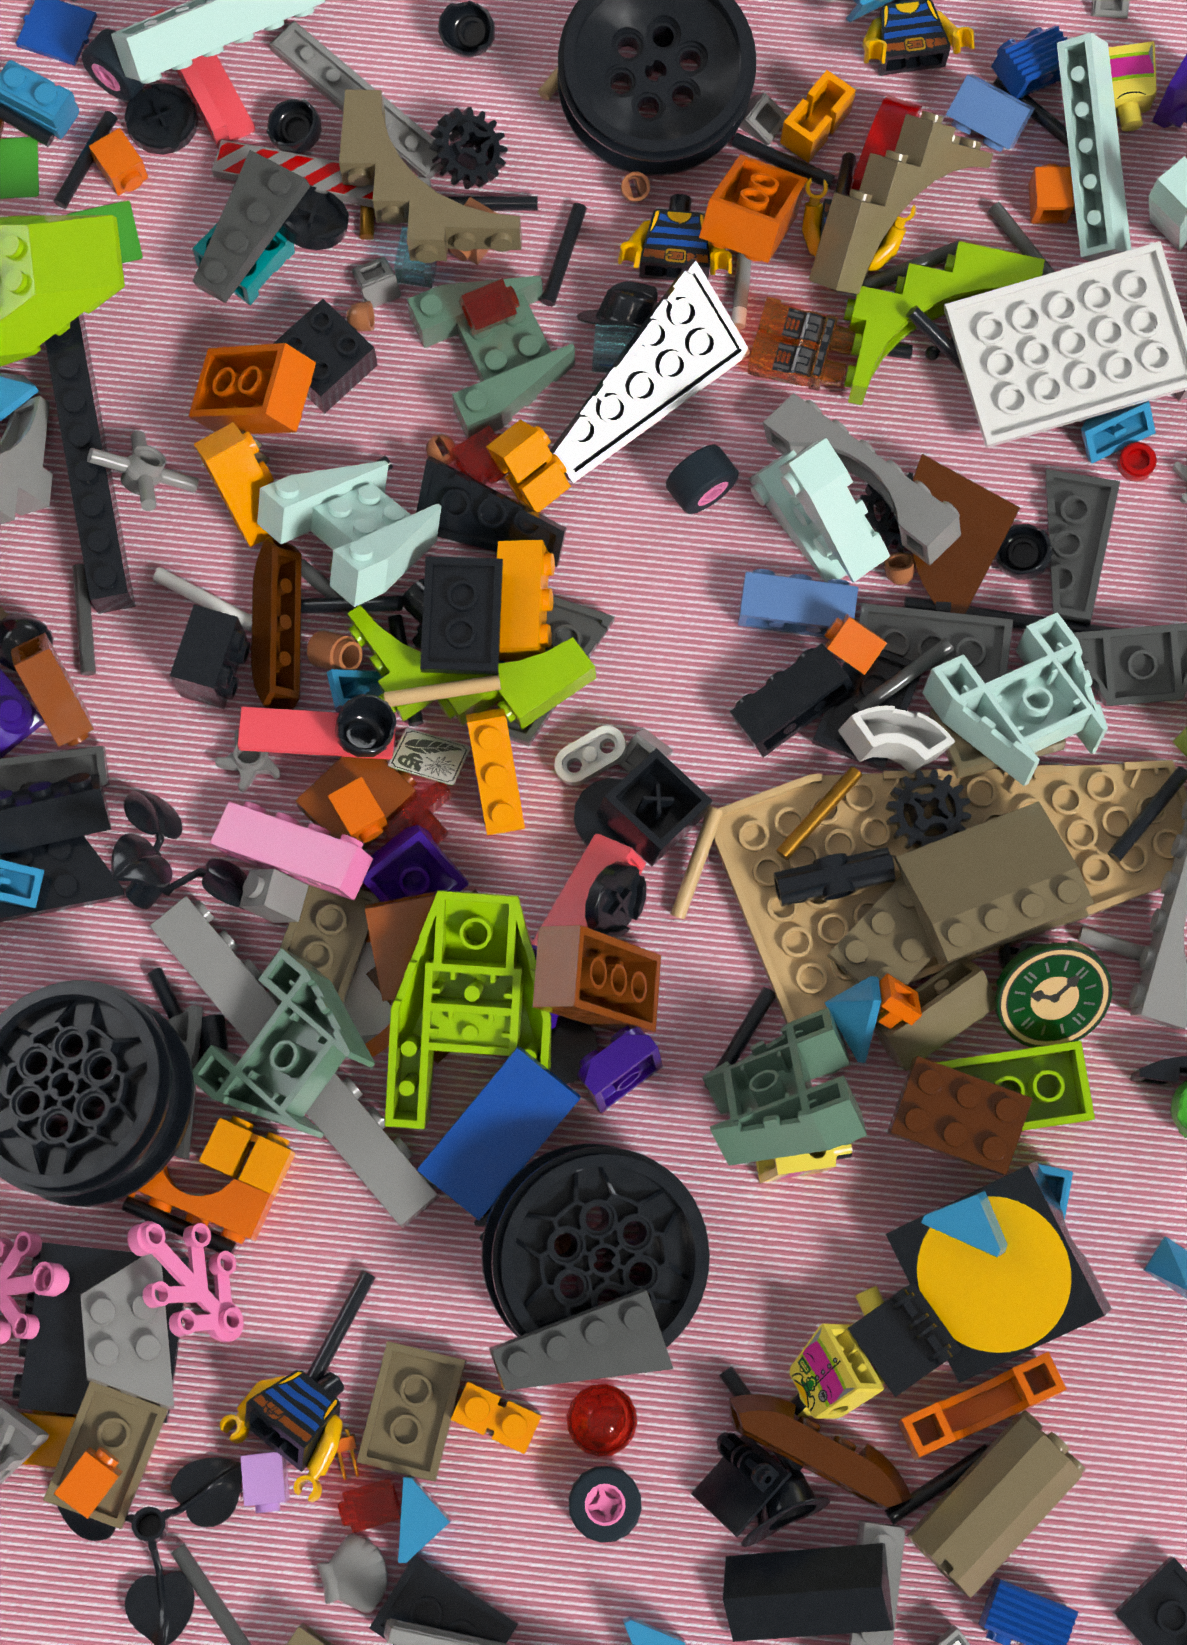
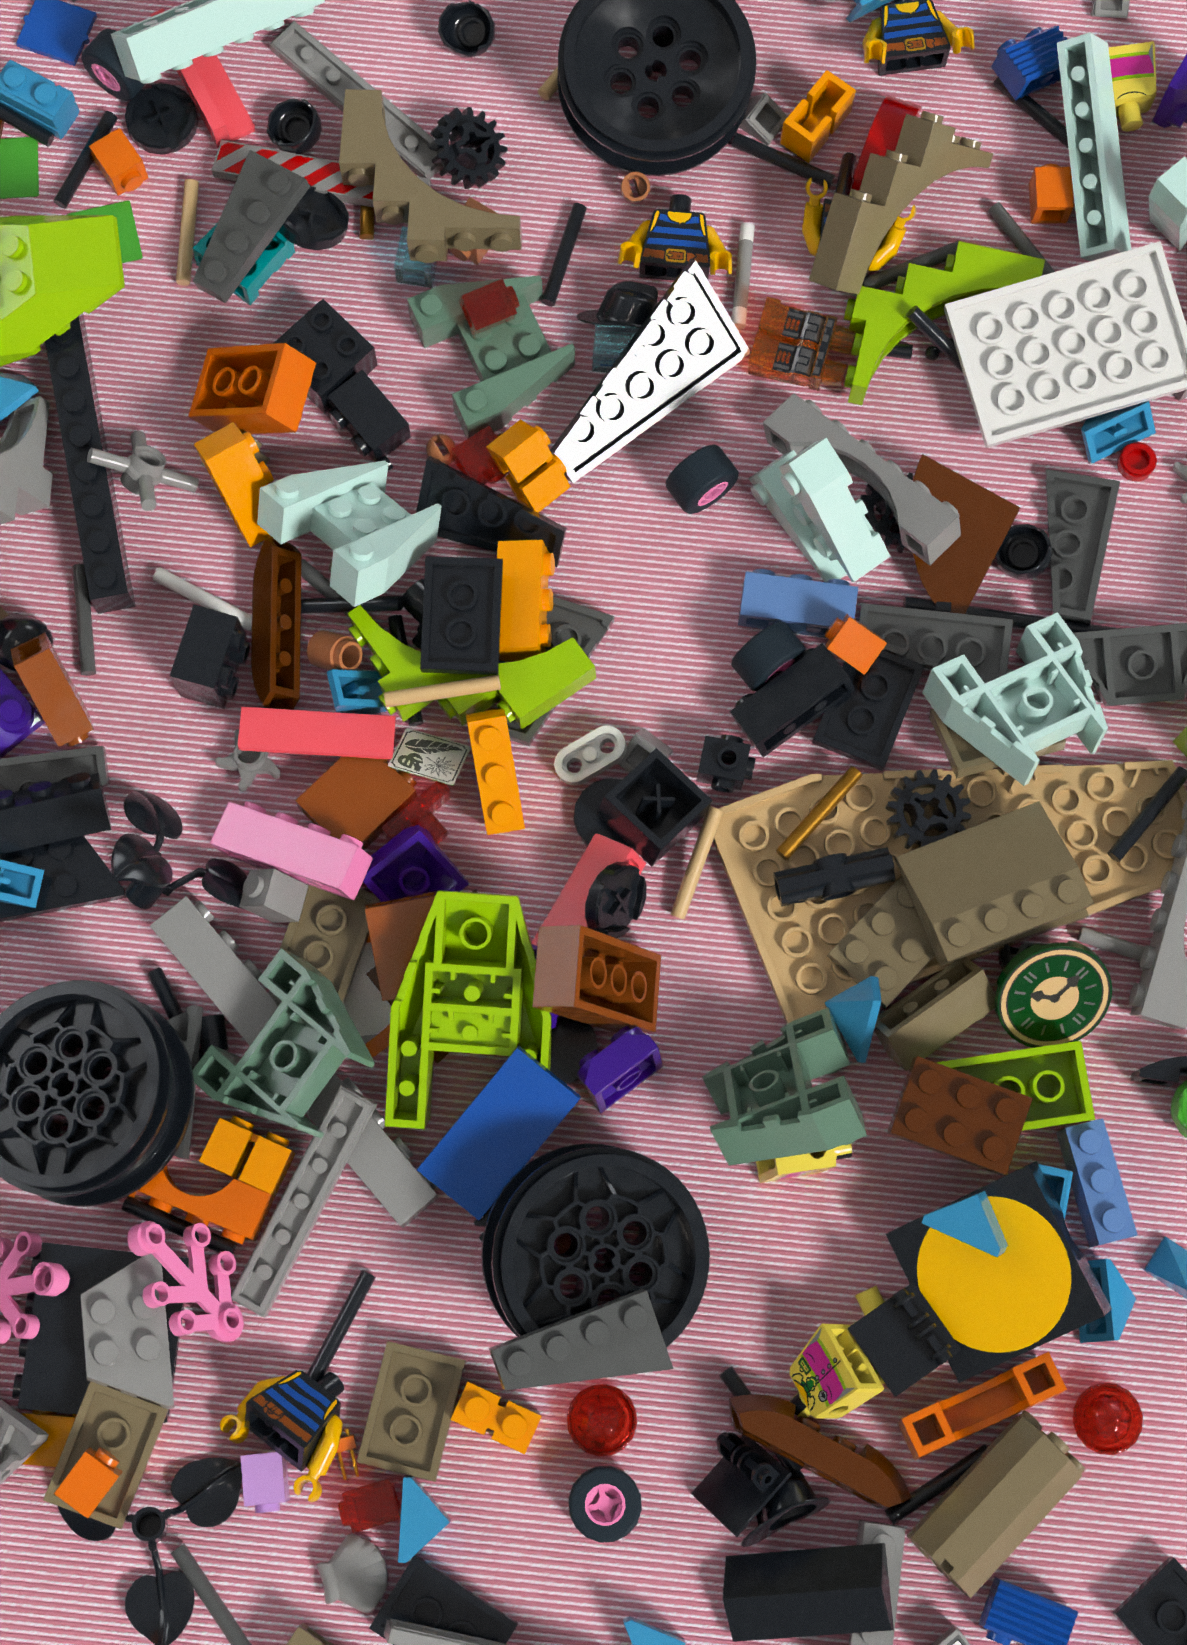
orange brick [328,776,388,843] -> none
black hair [335,694,397,757] -> none
nougat hinge [346,301,375,332] -> none
light grey slope [351,257,401,308] -> none
black bar [445,196,538,211] -> none
orange brick [699,154,808,263] -> none
black bar [704,987,776,1089] -> none
white brick [838,706,955,774] -> none
dark grey bar [853,638,954,712] -> none
orange tile [877,973,922,1029] -> none
nougat hinge [884,552,915,585] -> none
medium blue brick [946,74,1035,152] -> none
none -> tan bar [176,179,199,286]
none -> light grey tile [231,1085,377,1317]
none -> black brick [327,370,411,462]
none -> black brick [696,735,756,793]
none -> black wheel [731,621,805,691]
none -> medium blue brick [1056,1118,1138,1248]
none -> clear red hat [1073,1383,1143,1455]
none -> dark azure slope [1079,1259,1136,1343]

